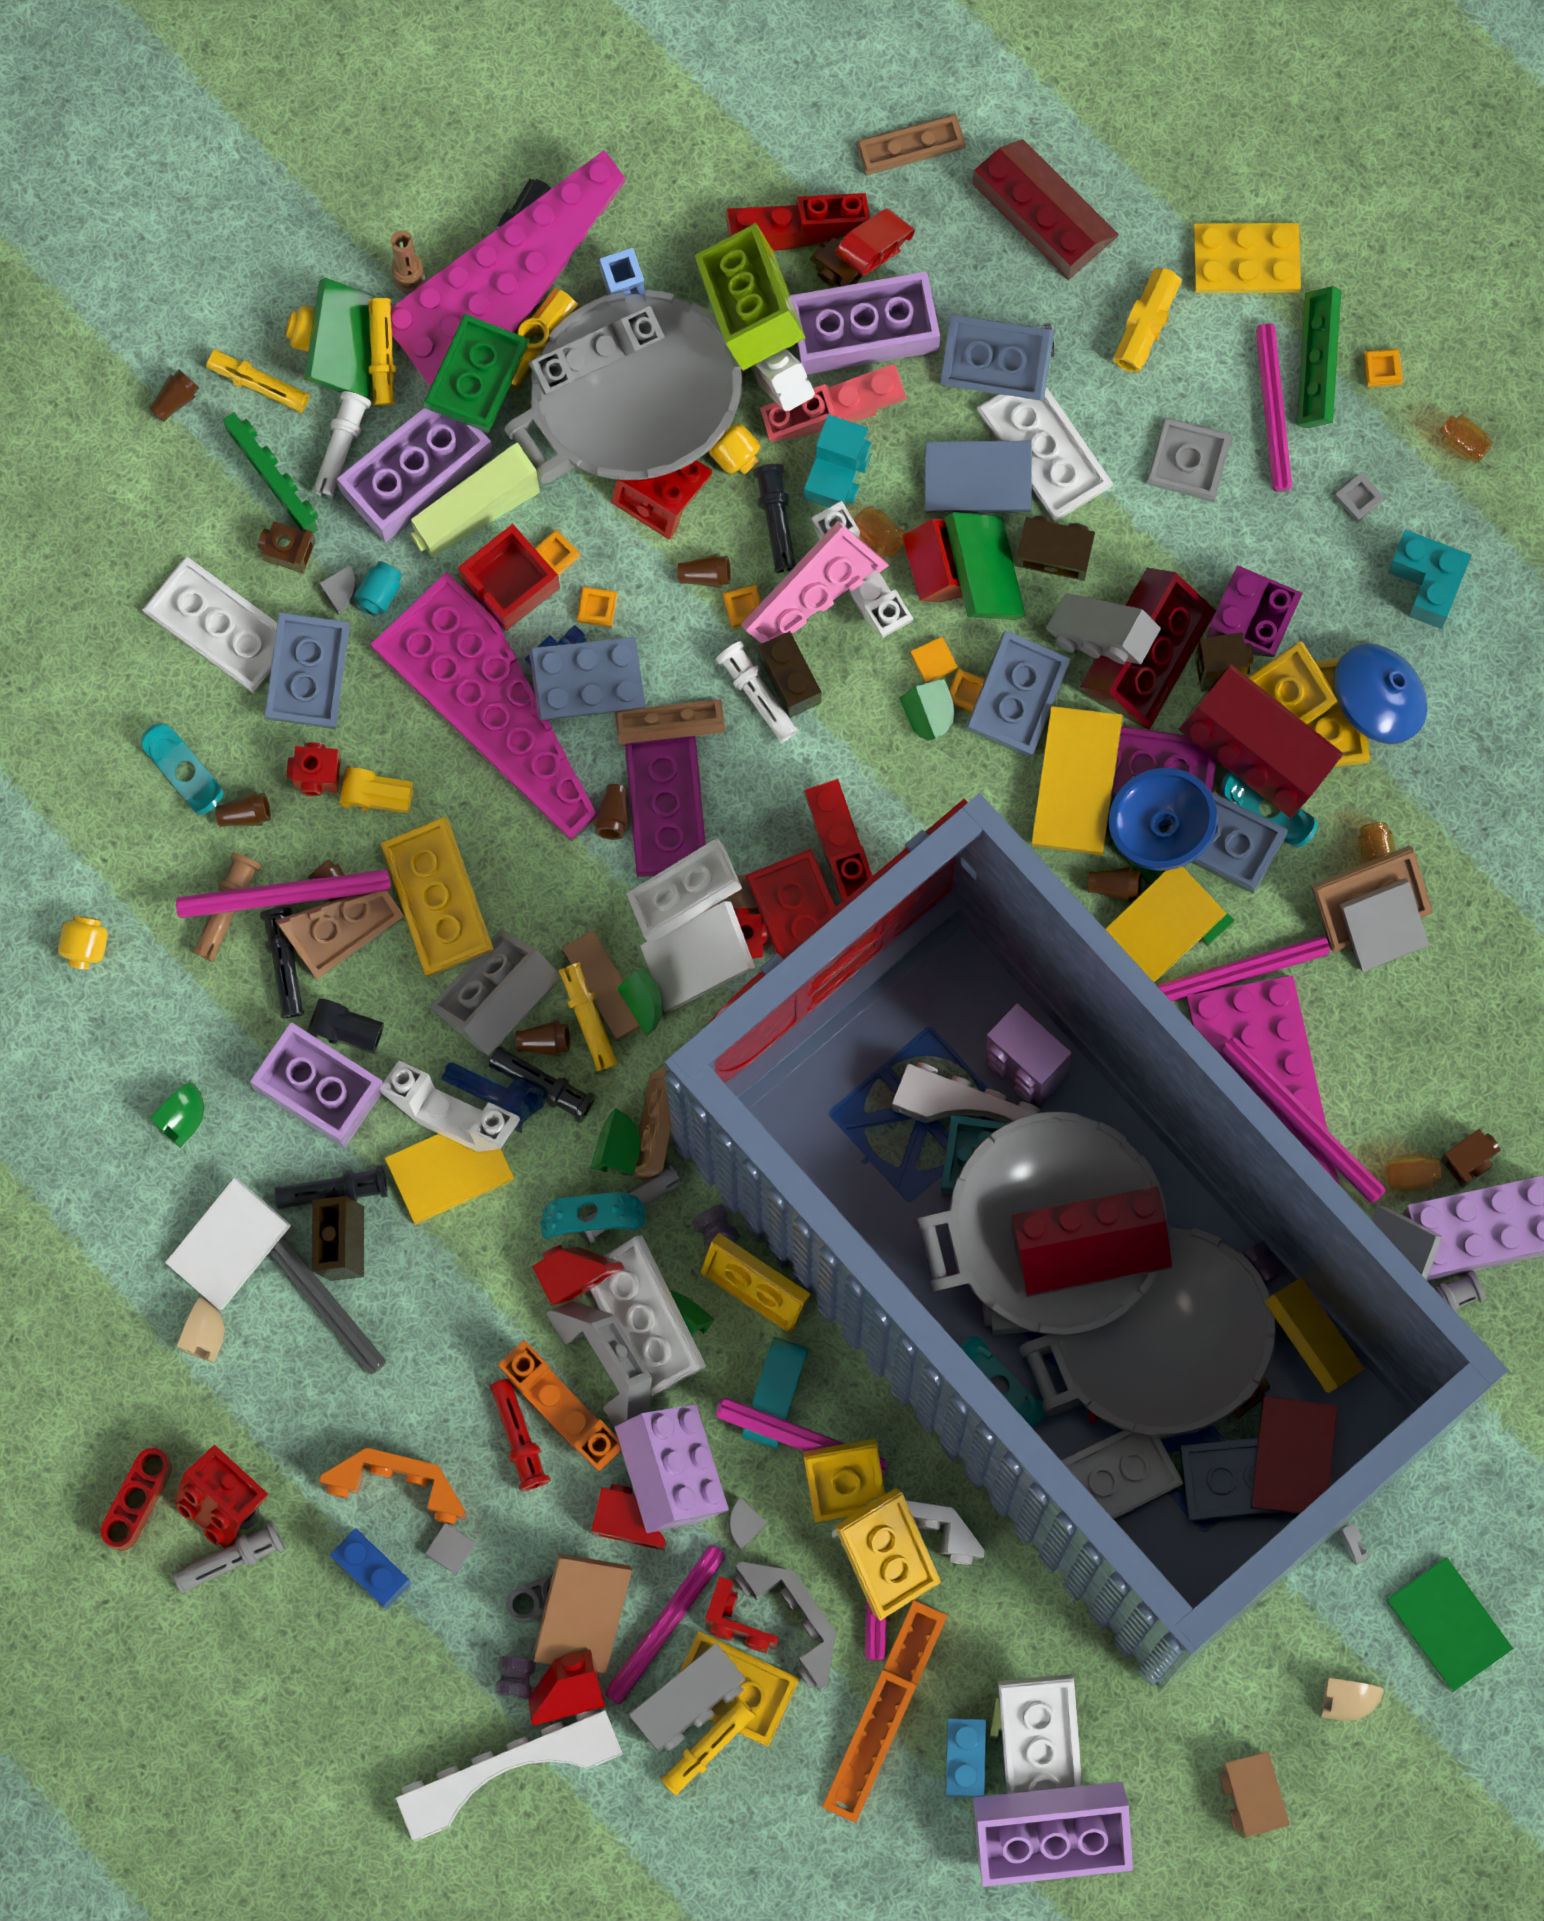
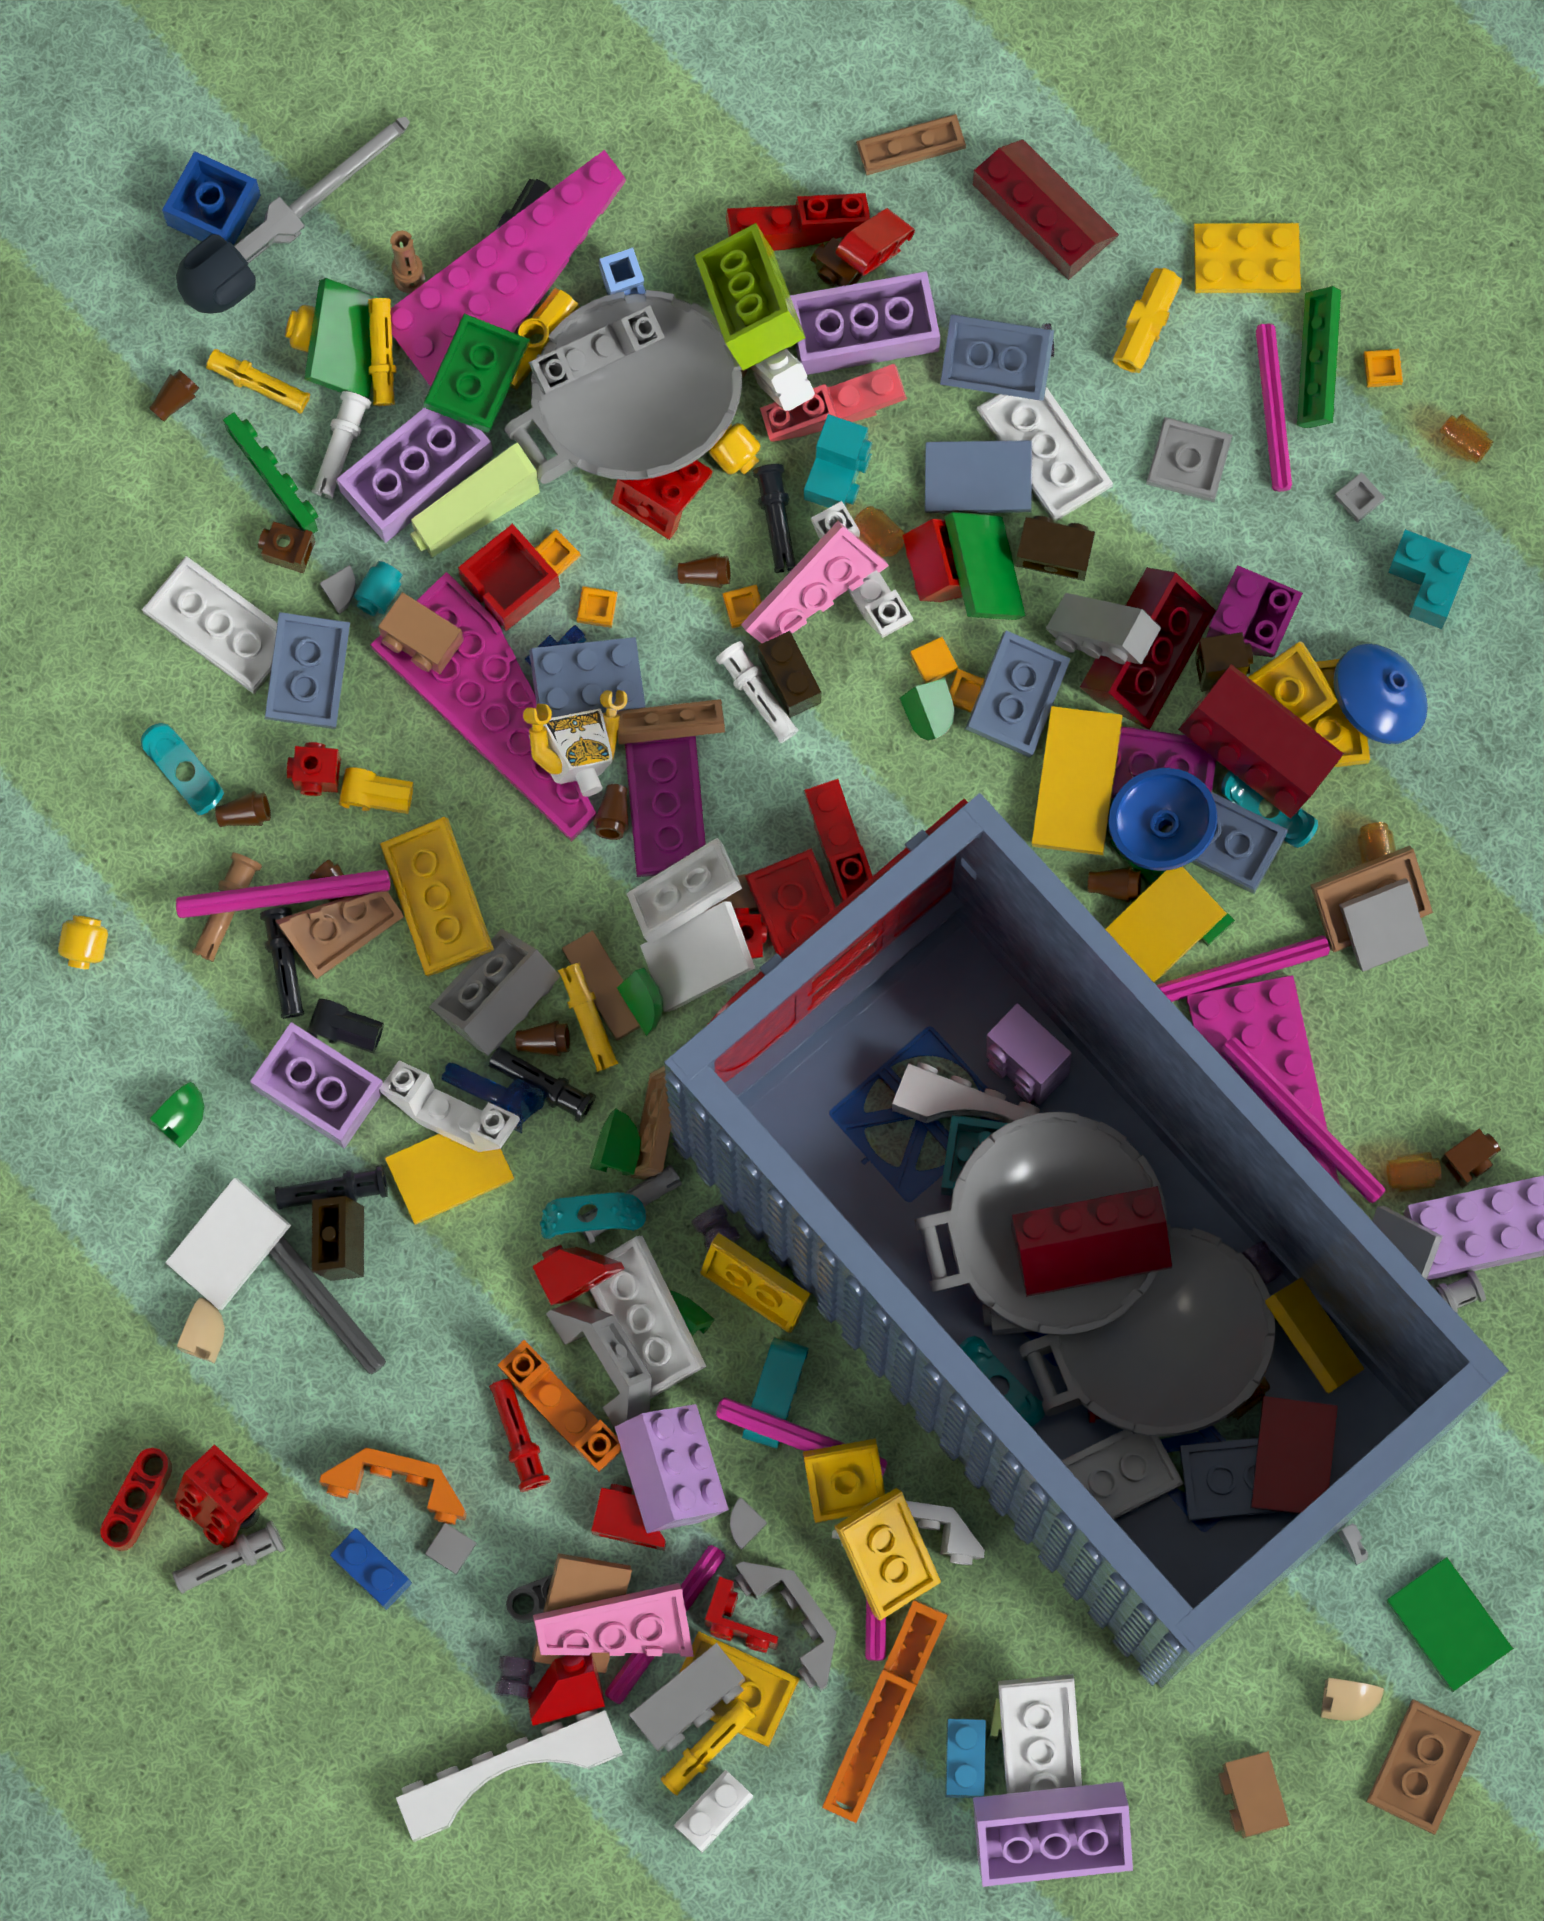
none -> blue brick [162,151,261,245]
none -> piece [176,117,410,314]
none -> medium nougat piece [378,592,464,674]
none -> torso [523,690,628,797]
none -> bright pink wing [533,1583,694,1657]
none -> white brick [674,1769,753,1853]
none -> medium nougat tile [1366,1699,1481,1835]

